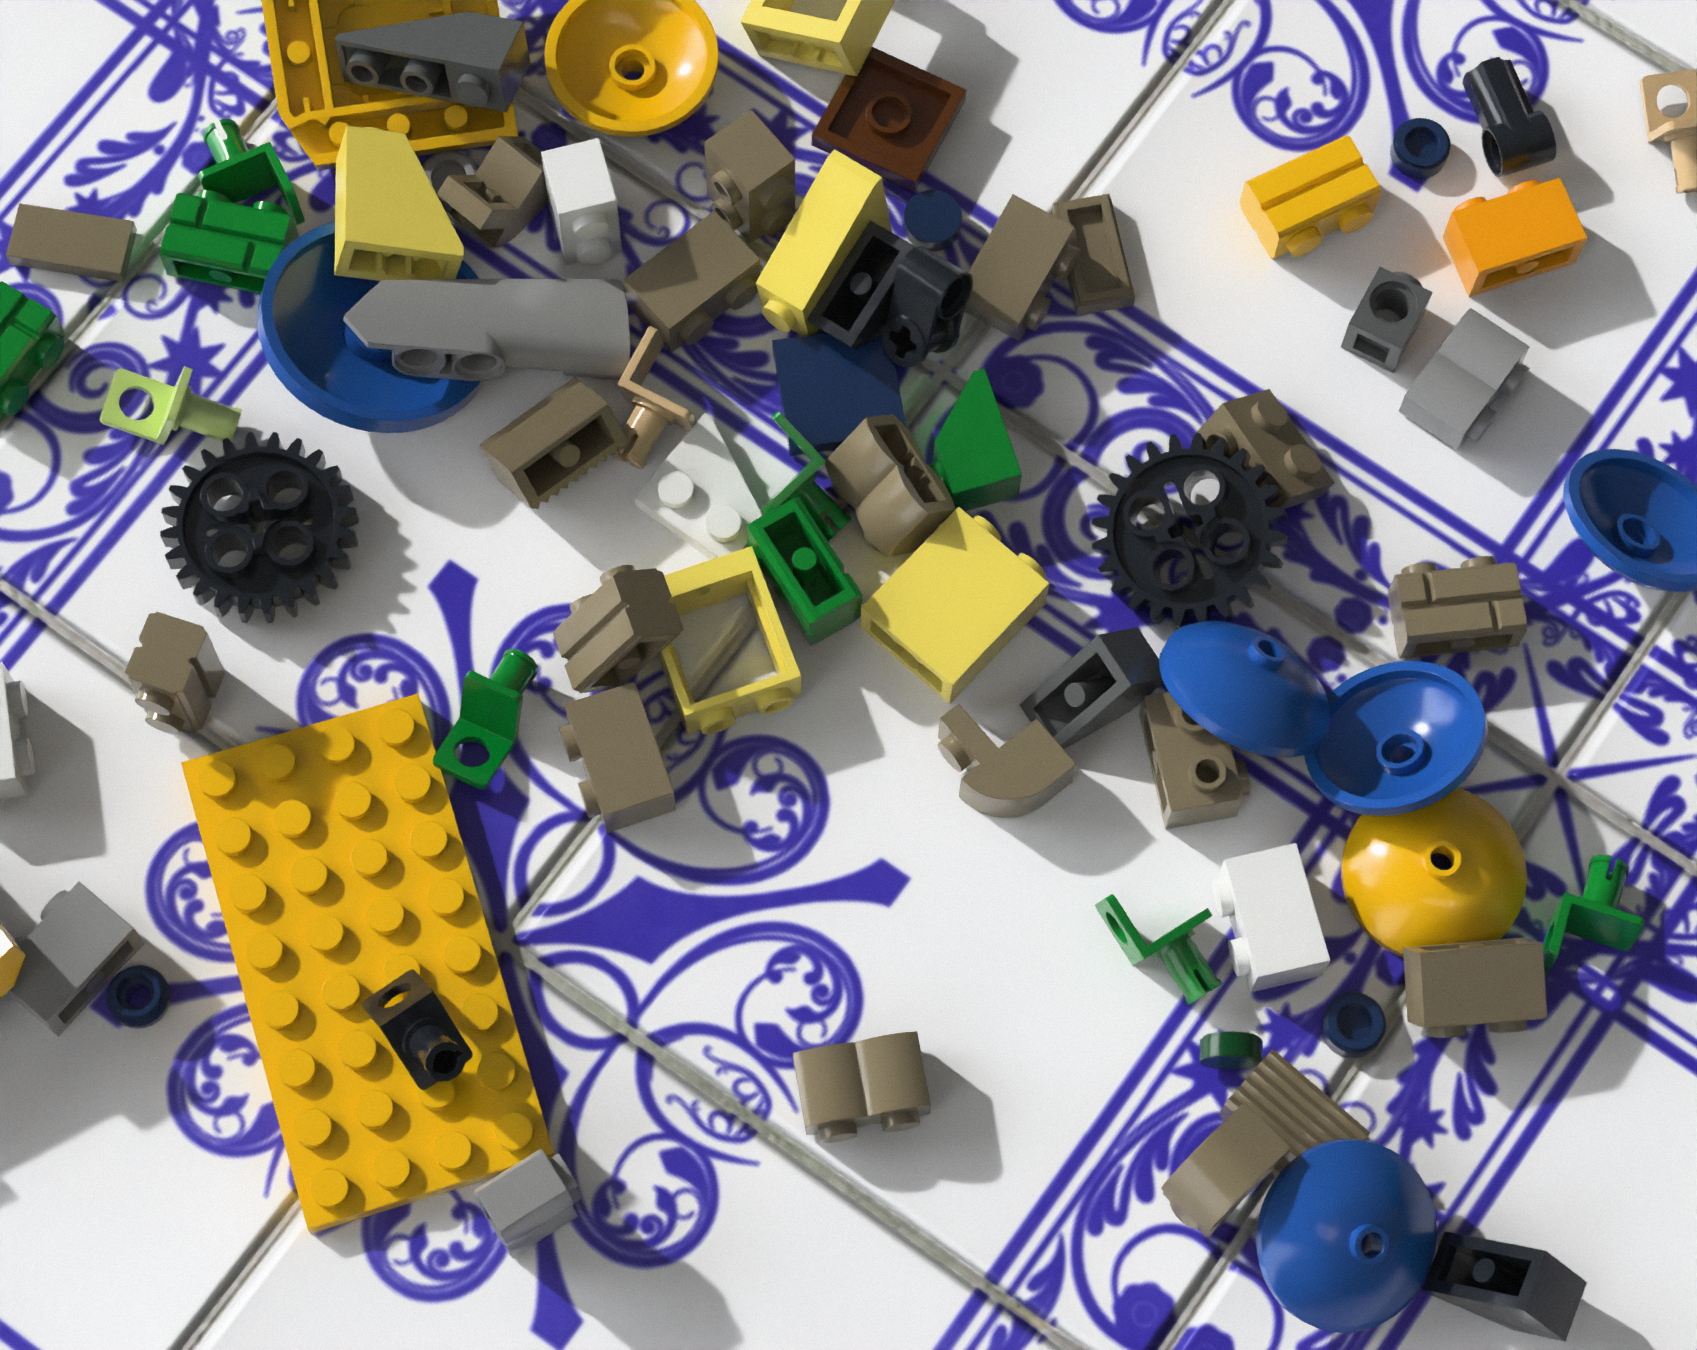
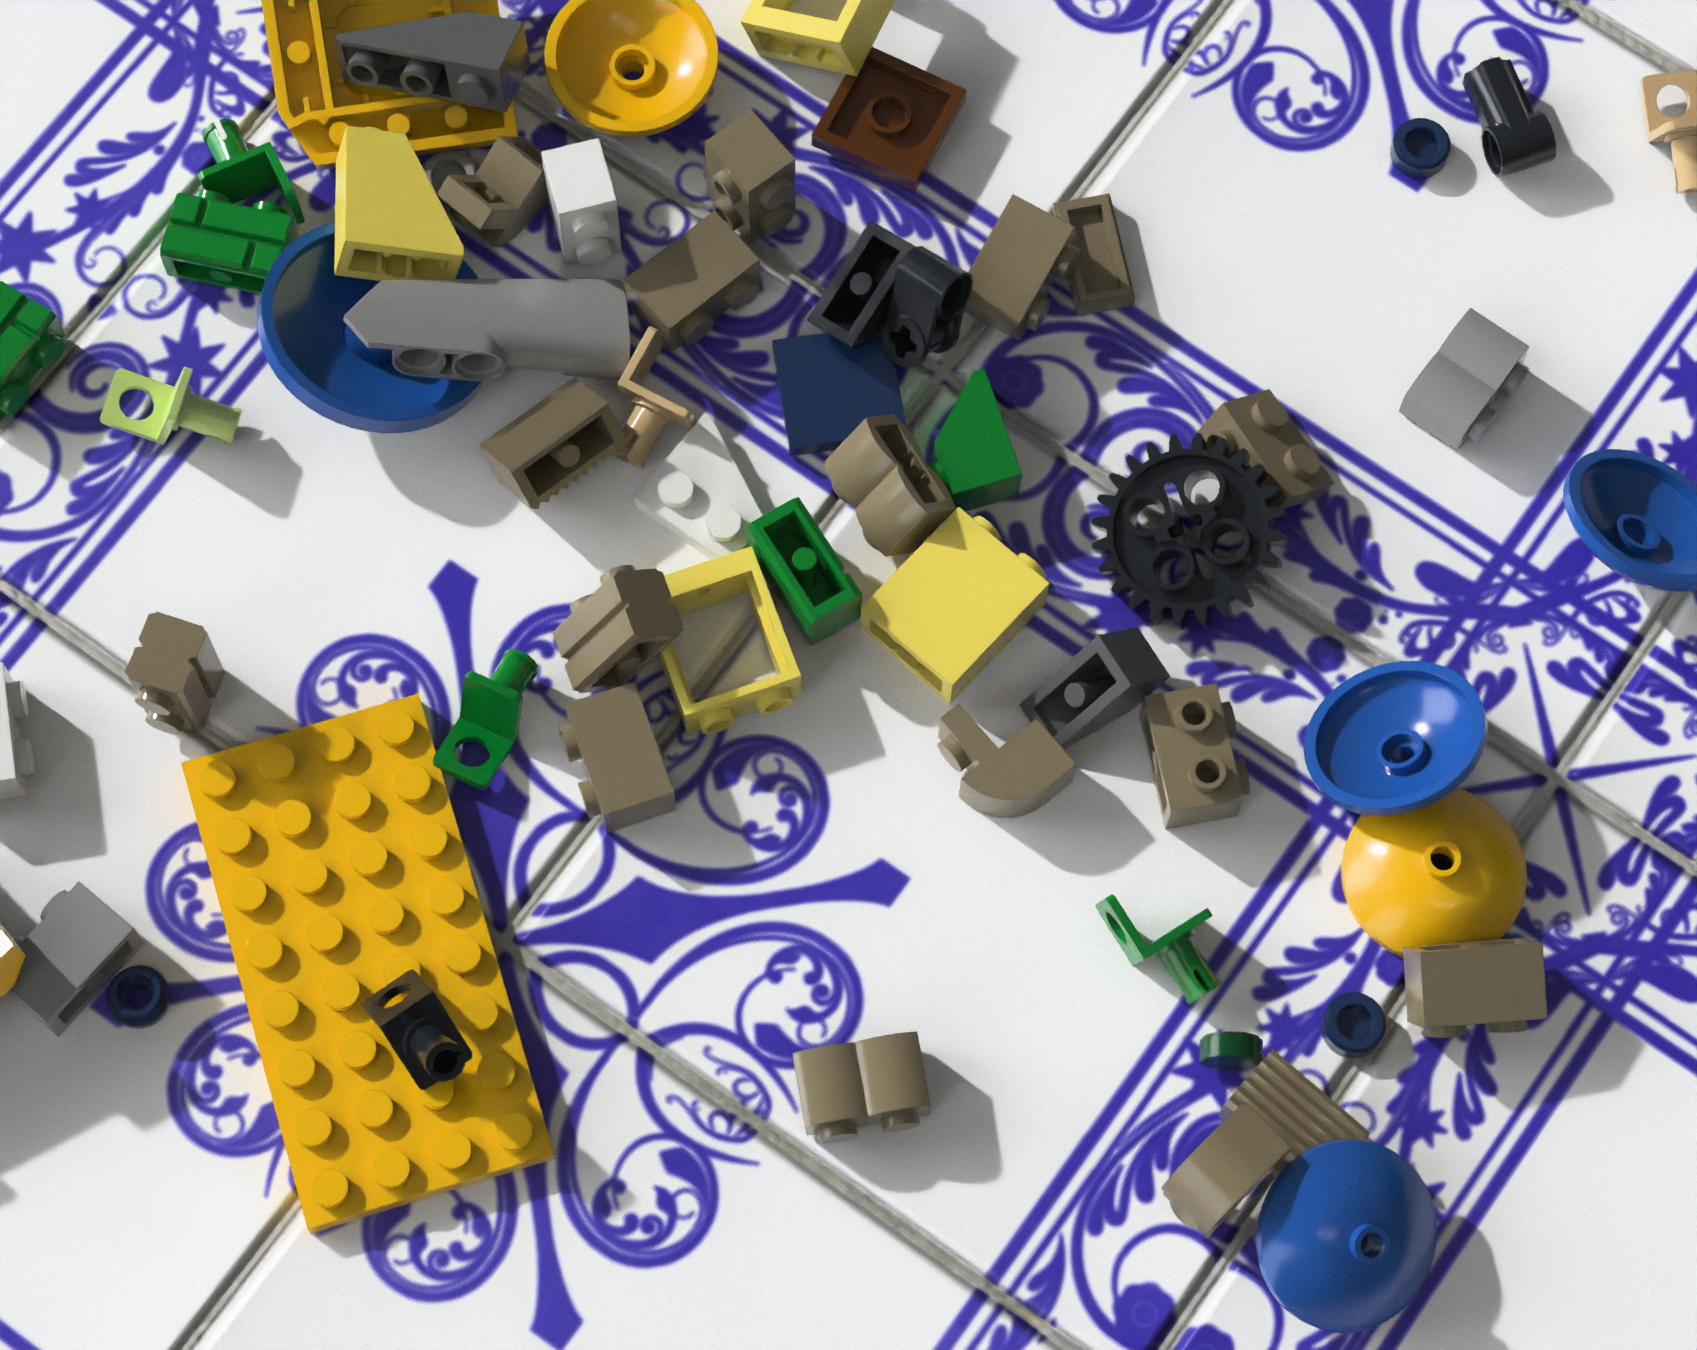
dark tan tile [6,203,137,282] -> none
black gear [160,432,359,623] -> none
light grey brick [473,1148,582,1258] -> none
light yellow slope [756,149,892,336] -> none
green bracket [760,411,852,541] -> none
dark blue tile [903,190,962,251] -> none
blue dish [1159,621,1331,758] -> none
white brick [1212,843,1330,993] -> none
yellow brick [1240,135,1381,259] -> none
dark grey brick [1341,267,1433,373] -> none
dark tan brick [1388,556,1527,659] -> none
black slope [1423,1231,1587,1341] -> none
light orange brick [1442,177,1587,297] -> none
green bracket [1543,855,1645,978] -> none

